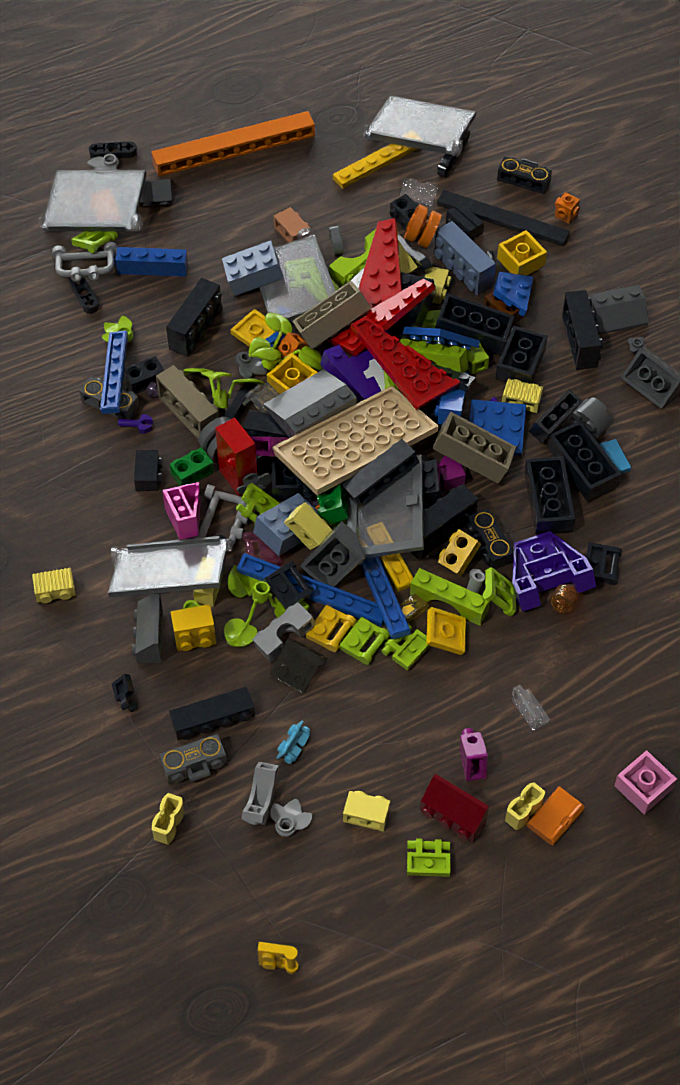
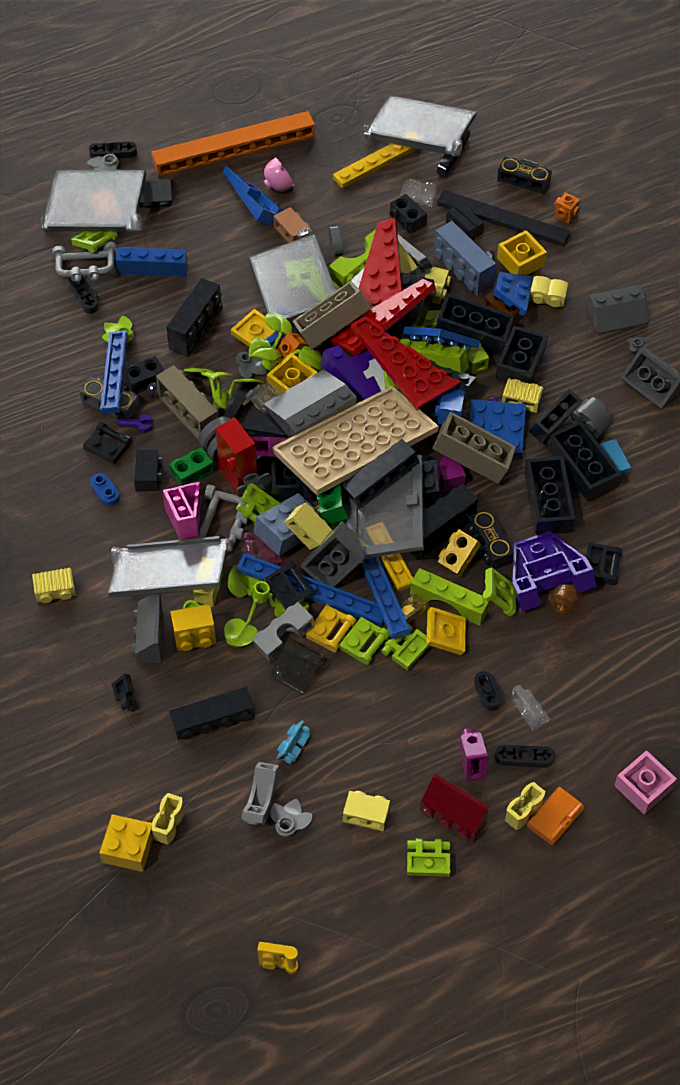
dark grey piece [159,734,227,784] -> none
sand blue brick [222,240,284,296] -> none
orange wheel [404,204,442,249] -> none
light grey plant [466,569,485,594] -> none
black brick [562,290,603,370] -> none
none -> black plate [83,422,132,465]
none -> blue plate [90,473,119,506]
none -> yellow brick [100,814,154,872]
none -> blue wedge [222,166,284,225]
none -> bright pink cylinder [264,157,295,192]
none -> black plate [474,671,501,710]
none -> black beam [494,744,555,768]
none -> light yellow brick [529,276,568,307]

